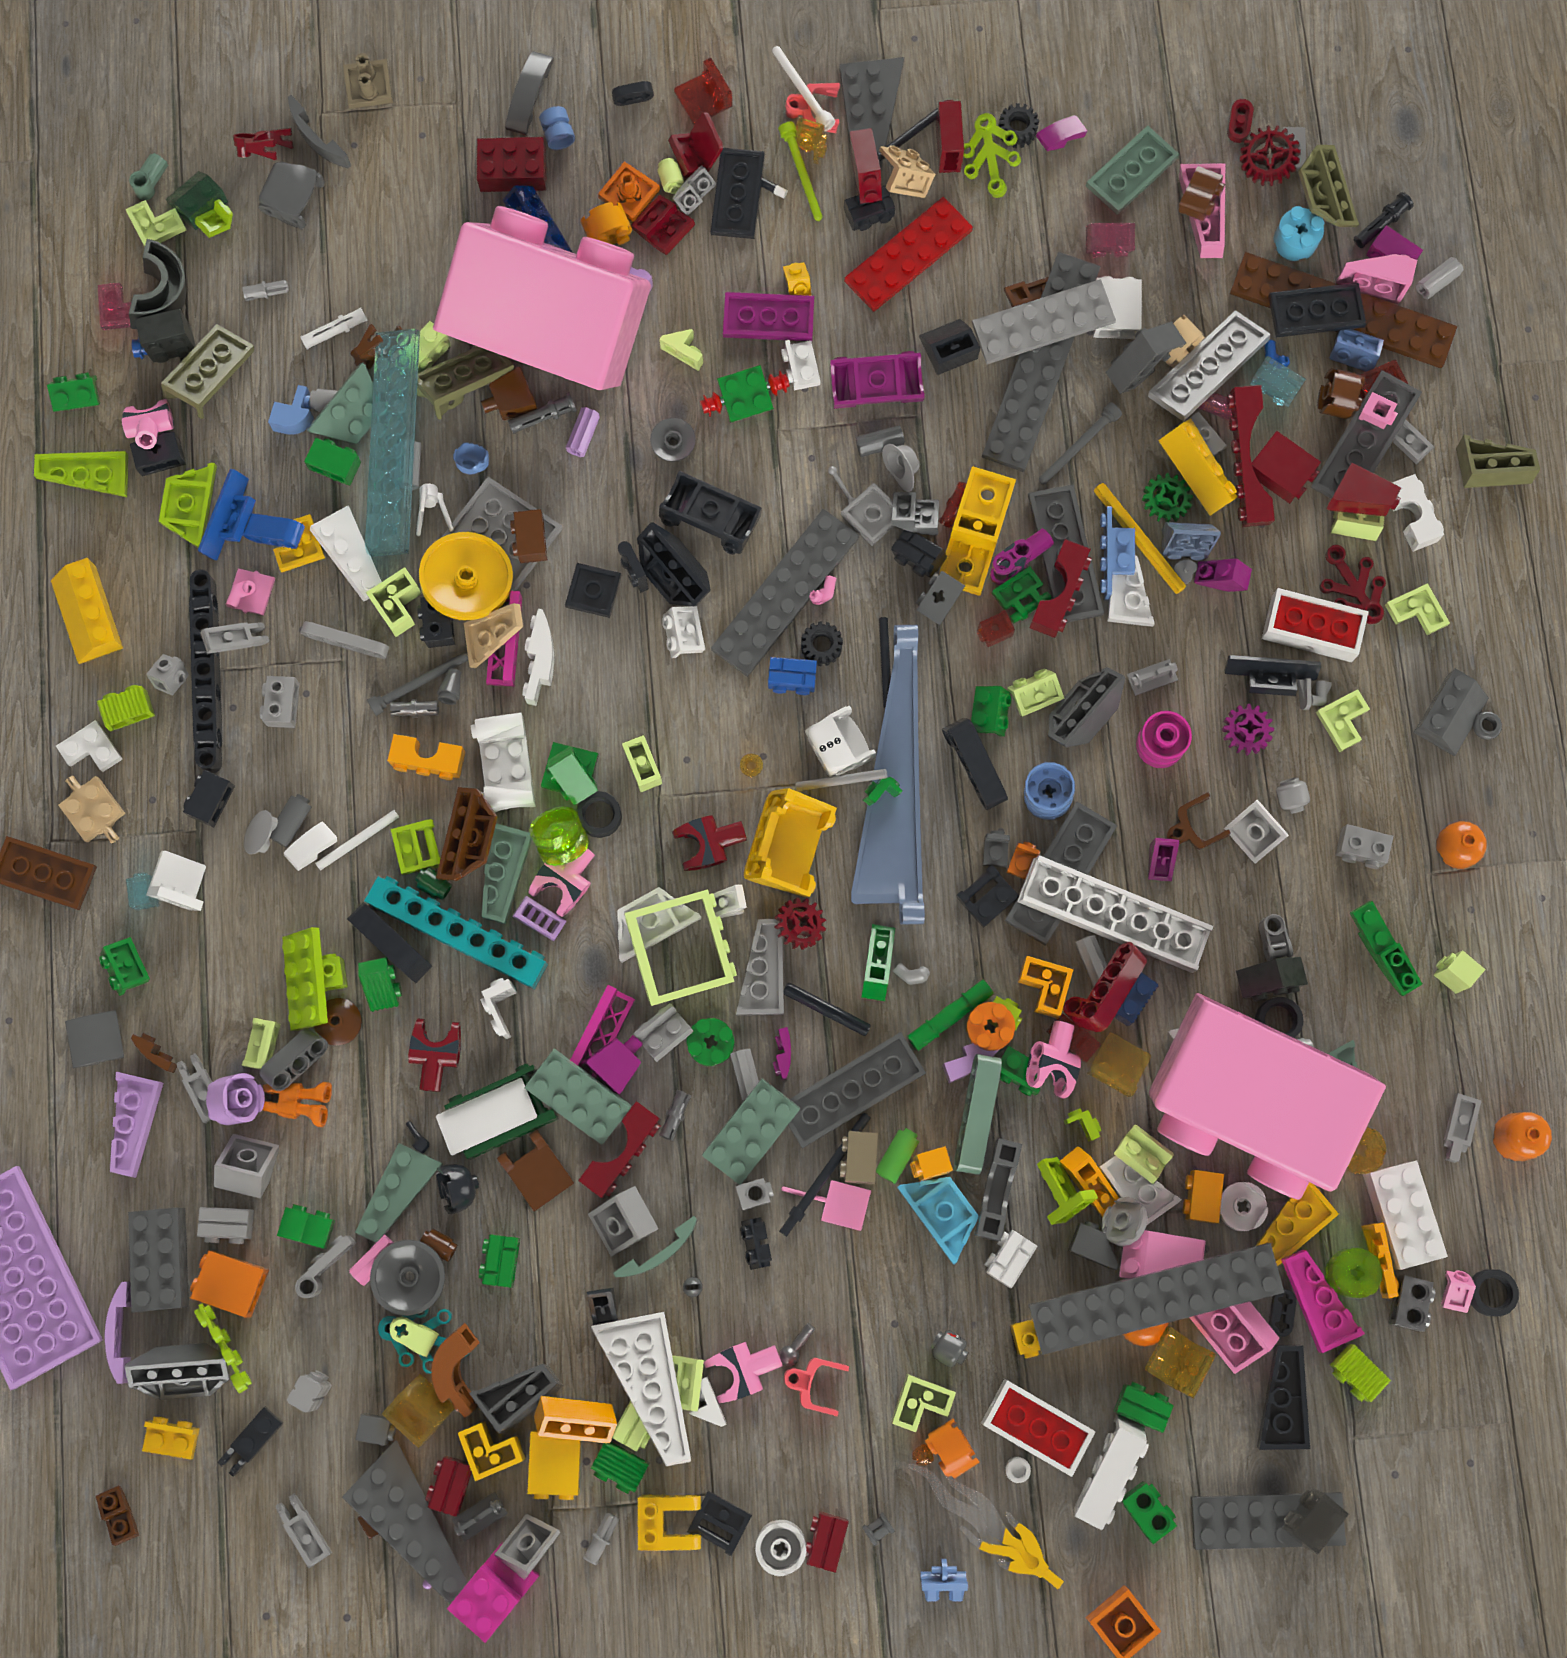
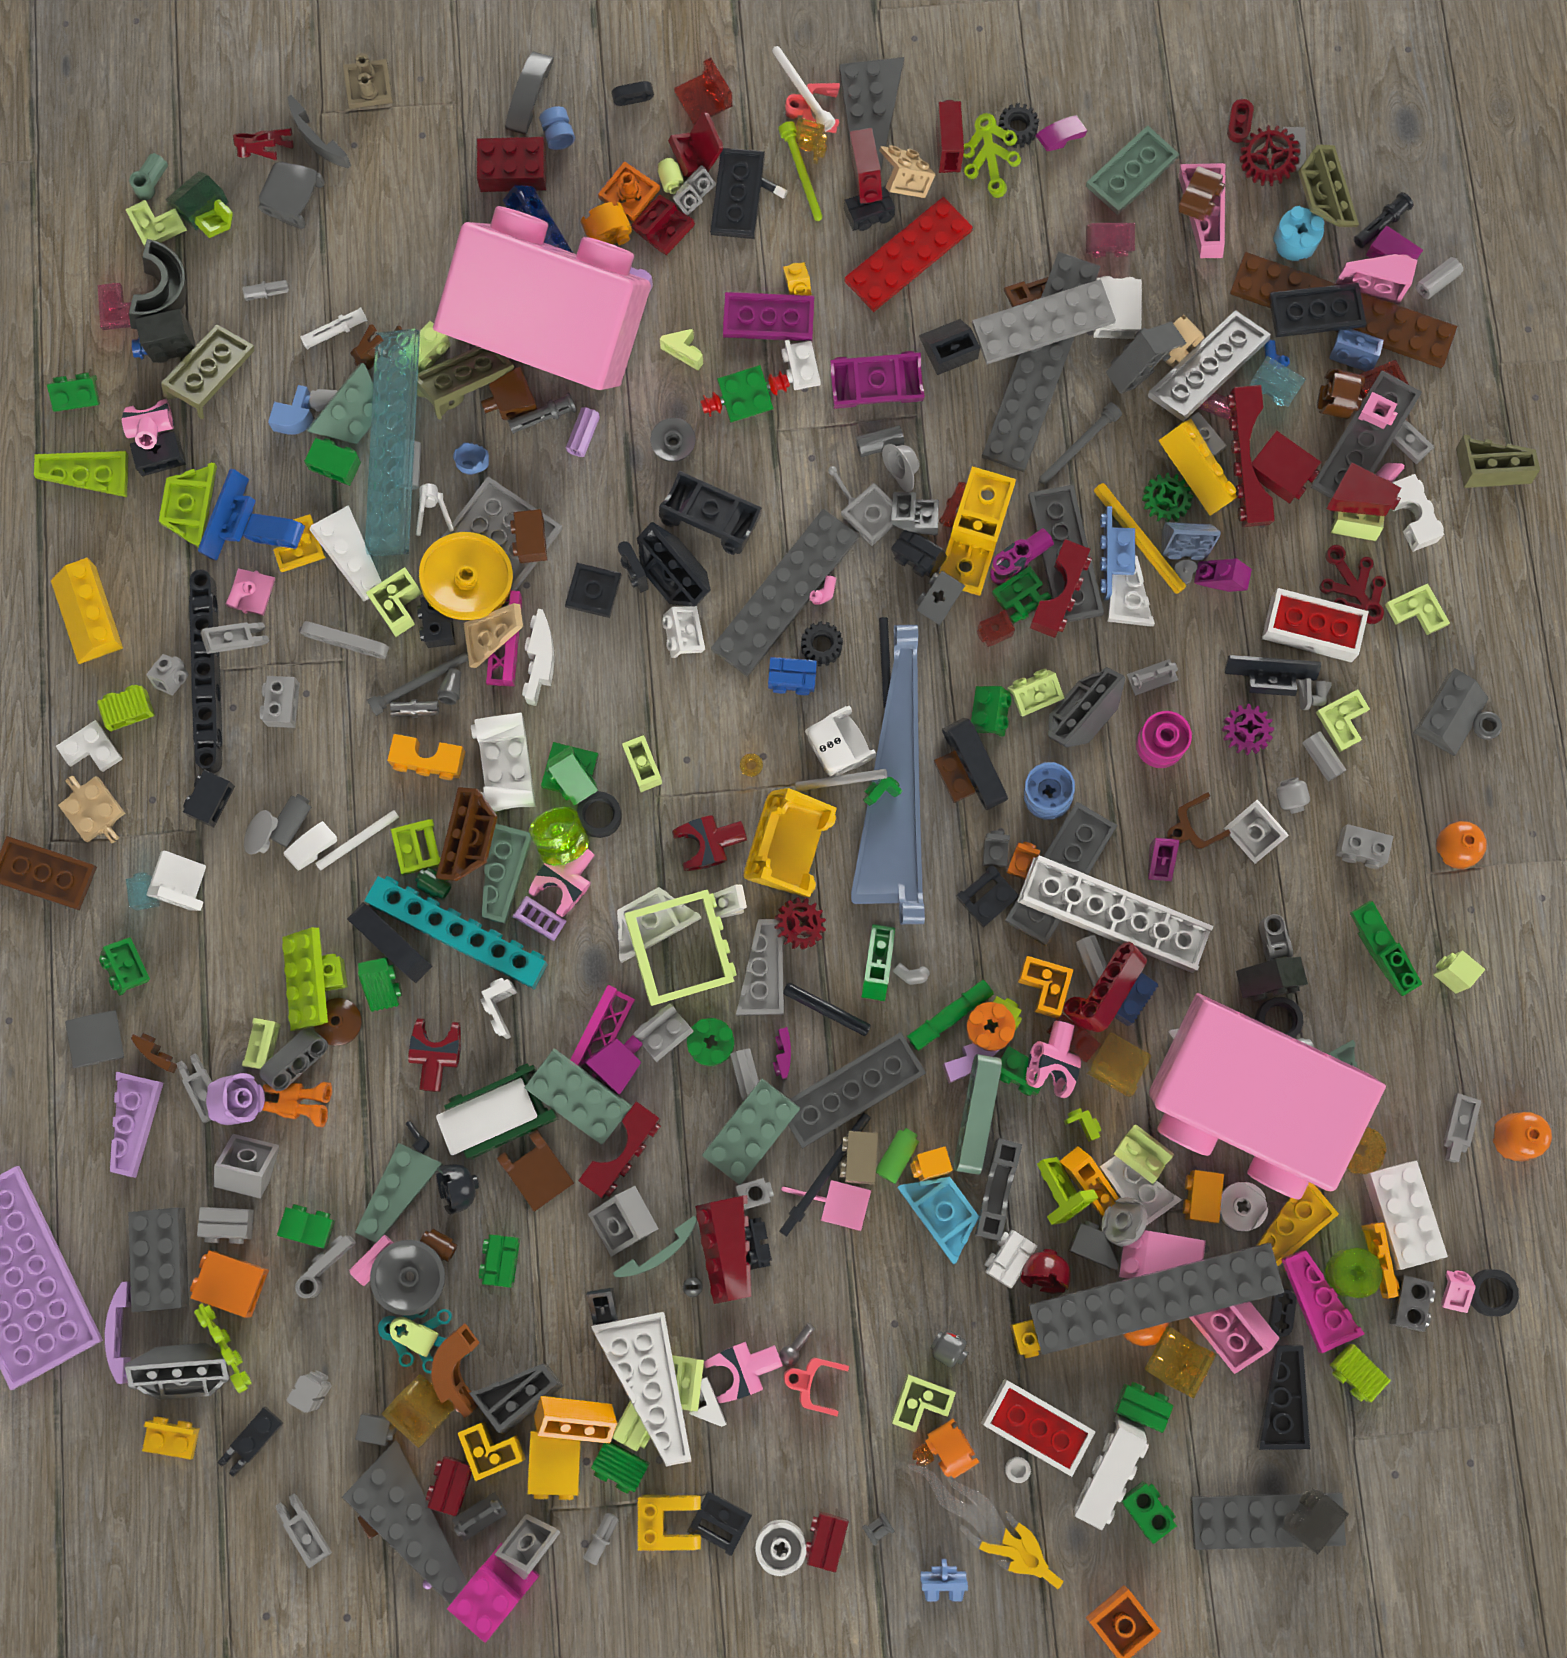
reddish brown slope [95,1486,139,1546] -> none
flat silver pin [659,1090,691,1141] -> none
black bar [877,107,938,161] -> none
none -> dark red wedge [695,1195,751,1304]
none -> reddish brown plate [934,751,975,803]
none -> dark red cylinder [1020,1249,1071,1294]
none -> light grey axle [1302,731,1346,782]
none -> bright pink slope [1376,463,1404,483]

